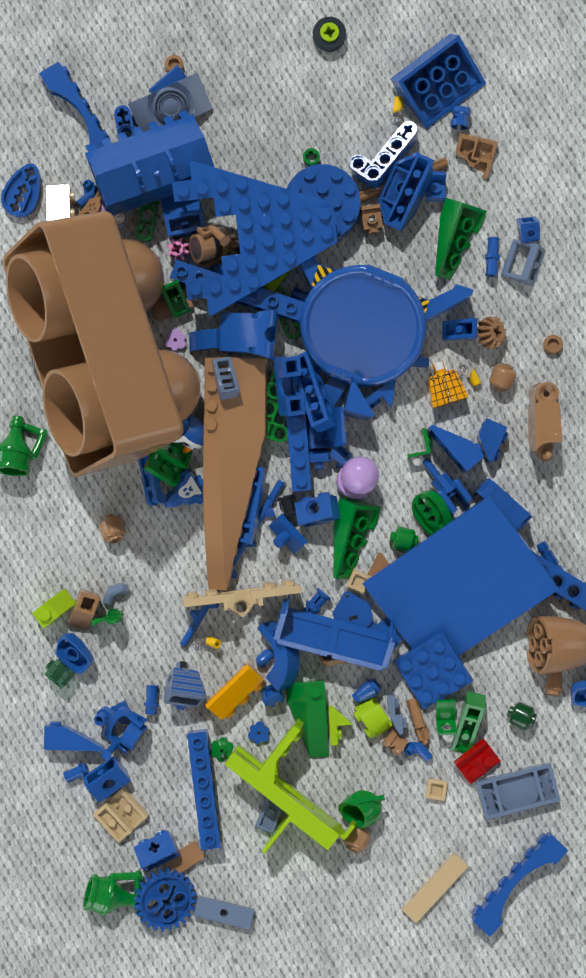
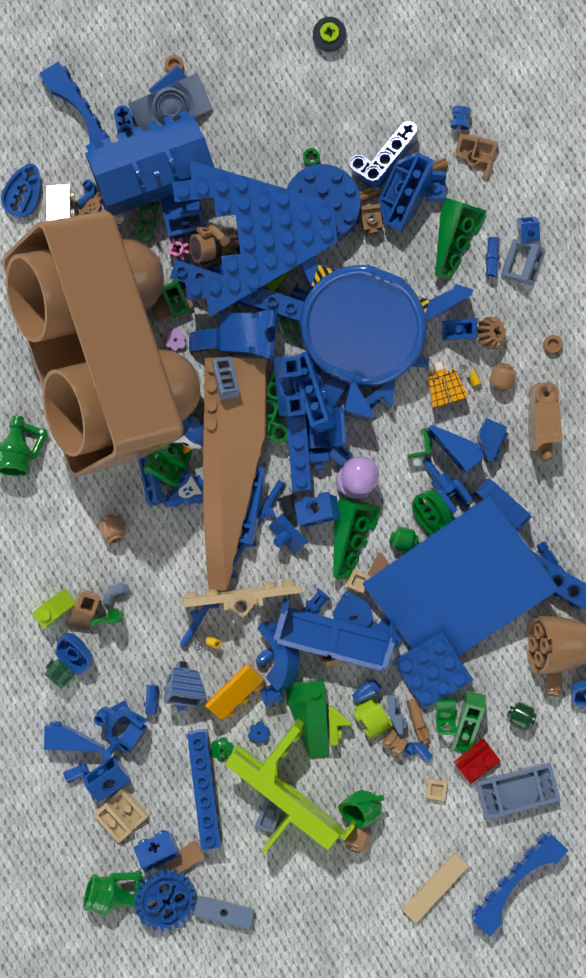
blue slope [390,33,486,129] -> none
arm [390,96,404,126] -> none

